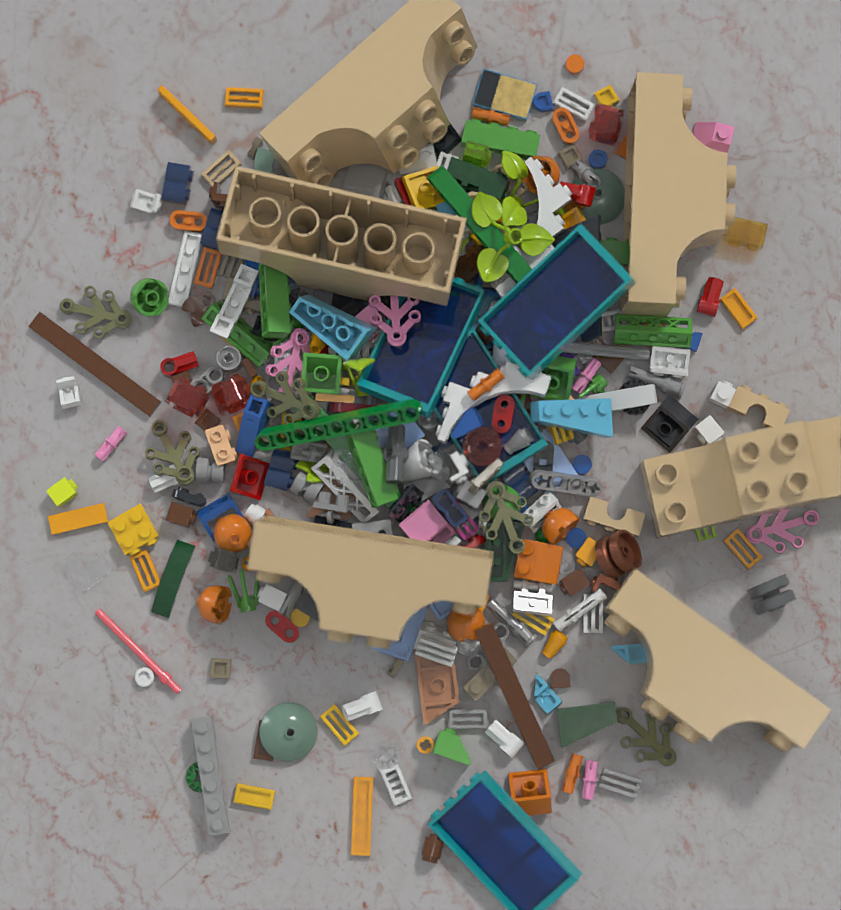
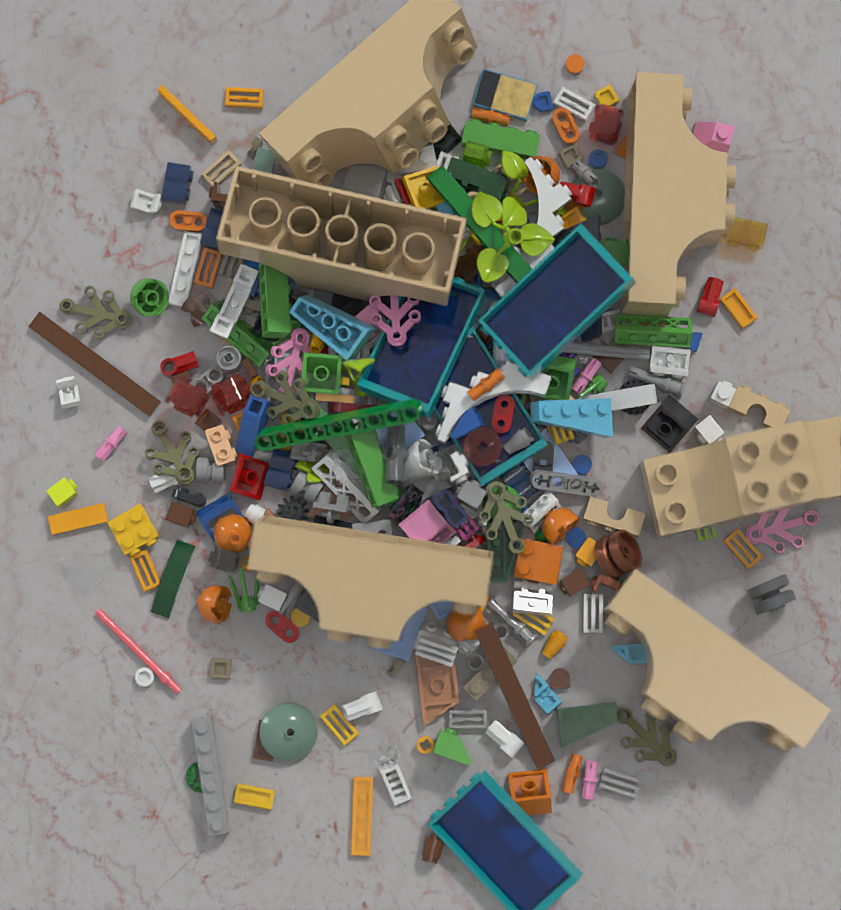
tile [468,459,503,494] -> none
white pin [553,588,607,632] -> none
none -> black gear [277,495,310,521]

